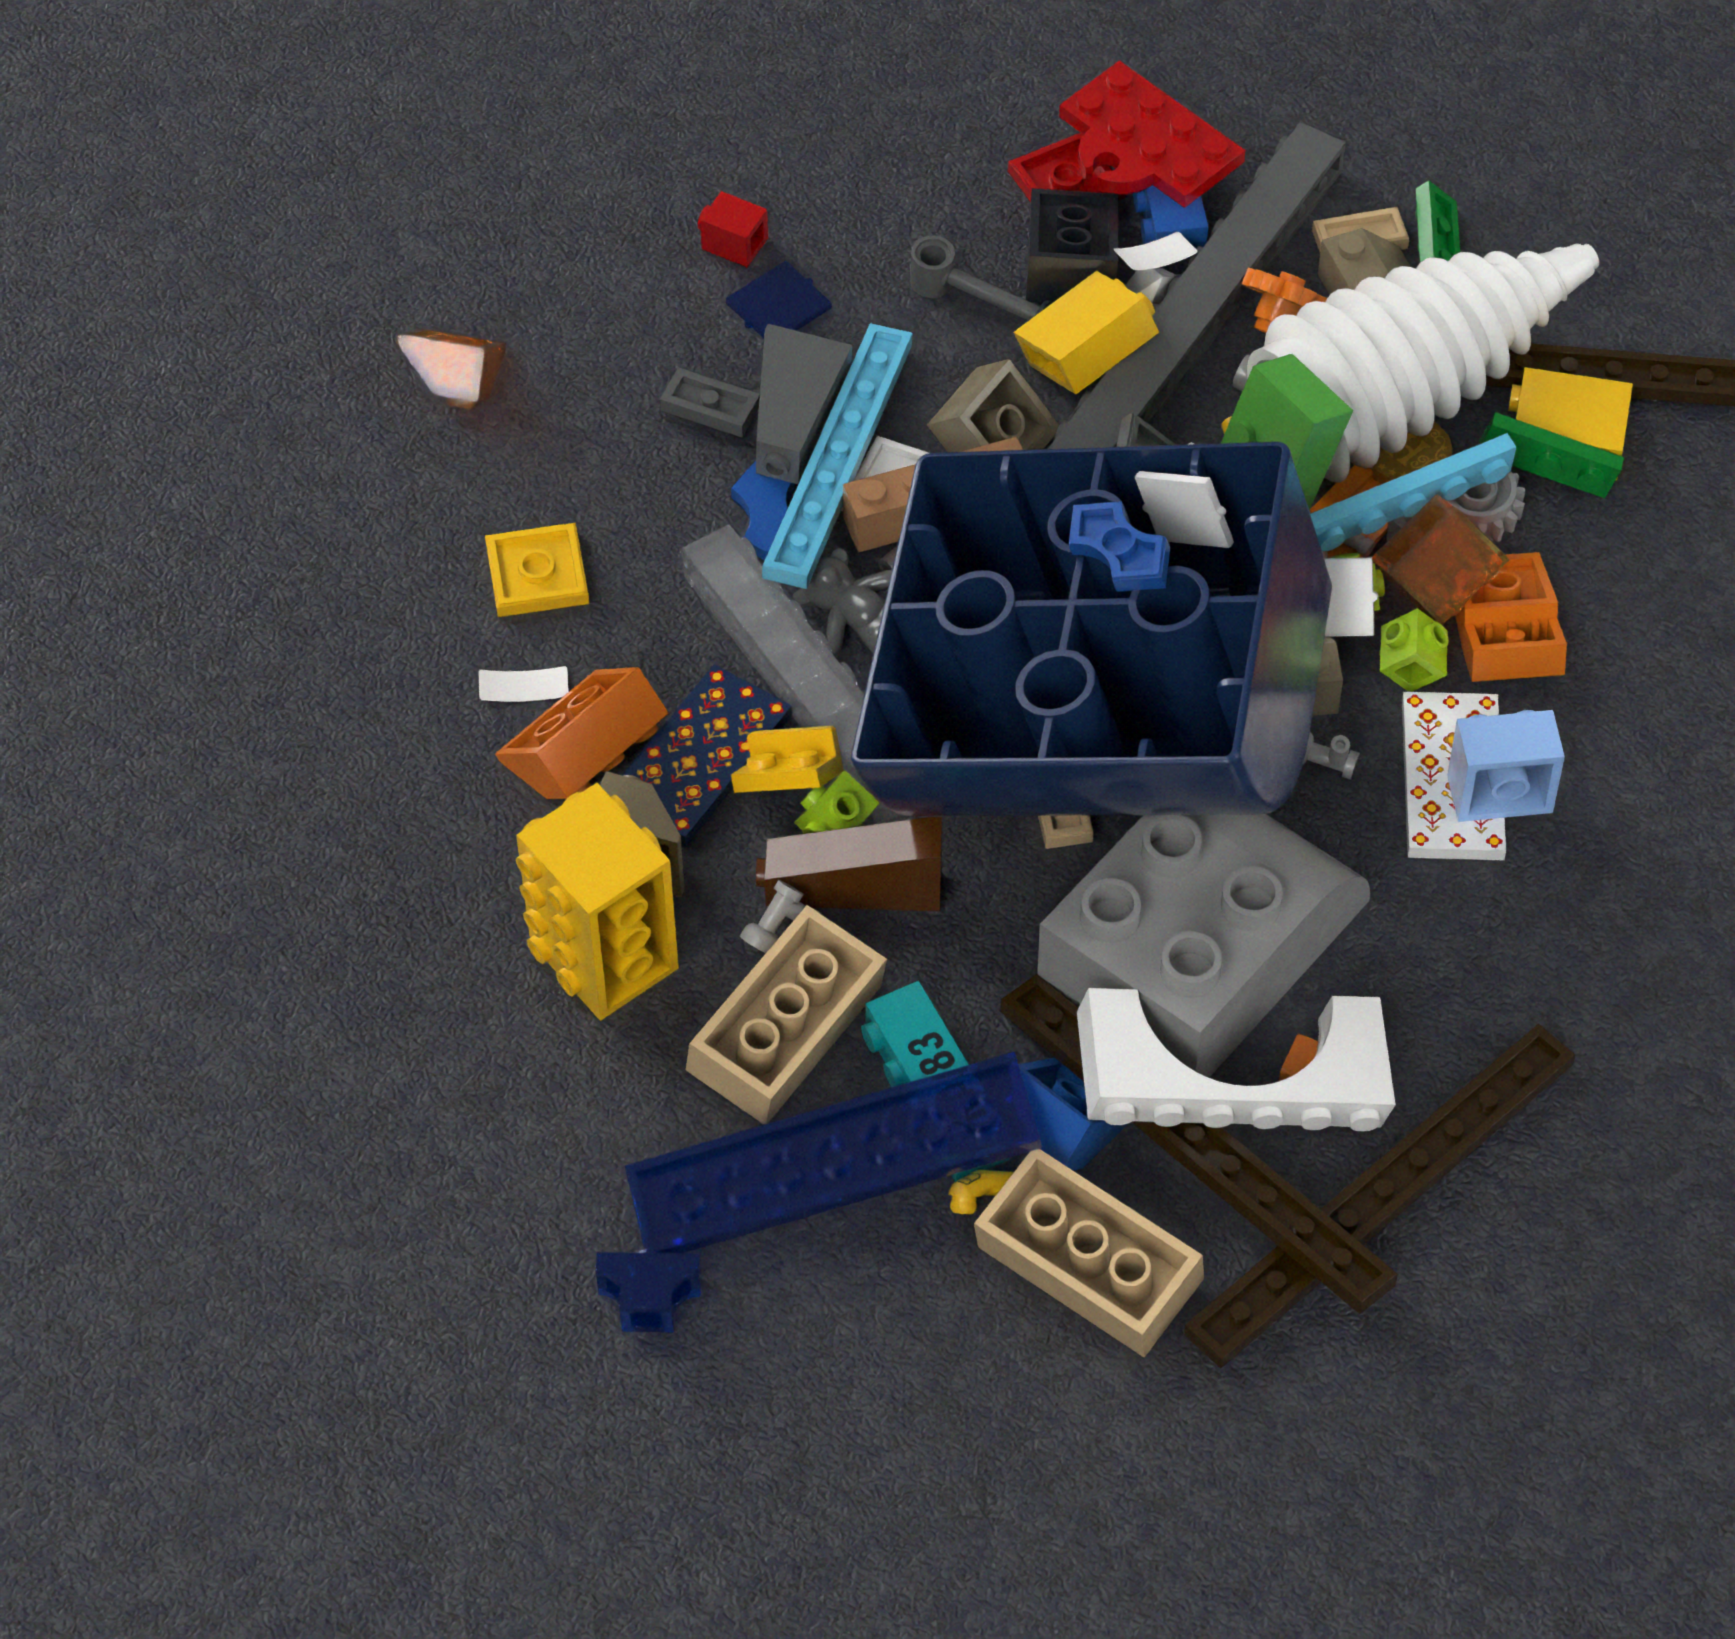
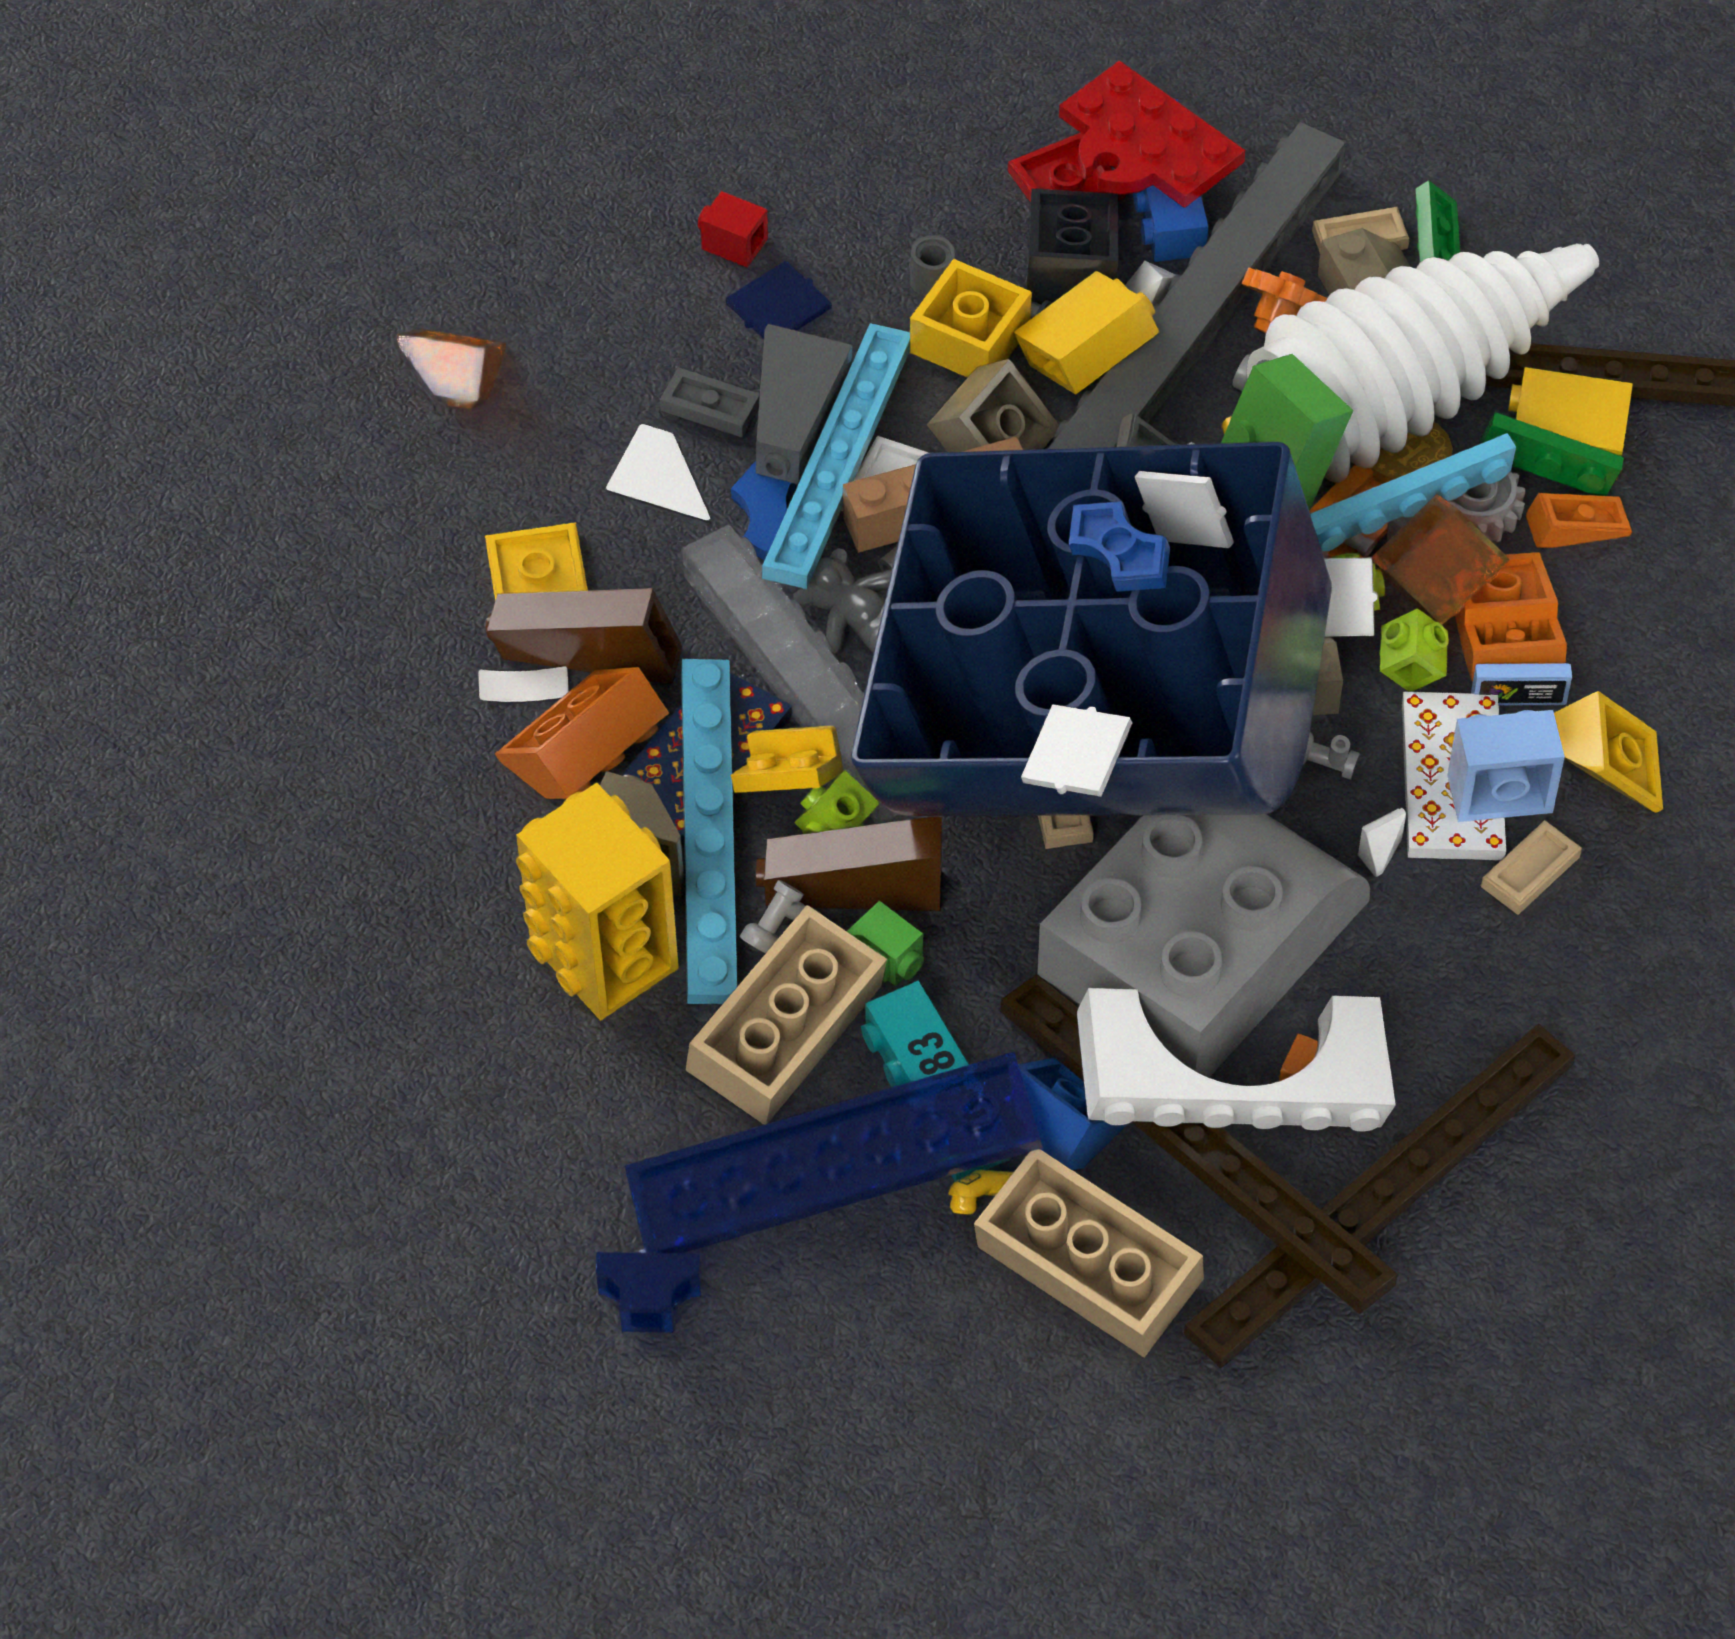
white sticker [1114,232,1197,270] -> none
none -> reddish brown slope [486,588,683,683]
none -> white sticker [606,424,710,521]
none -> medium azure plate [681,659,737,1004]
none -> bright green window [846,901,924,986]
none -> yellow brick [910,259,1032,378]
none -> white piece [1021,704,1132,797]
none -> white slope [1358,808,1406,877]
none -> tile [1471,663,1572,705]
none -> tan tile [1481,820,1582,915]
none -> orange slope [1526,493,1632,548]
none -> yellow slope [1554,691,1663,813]

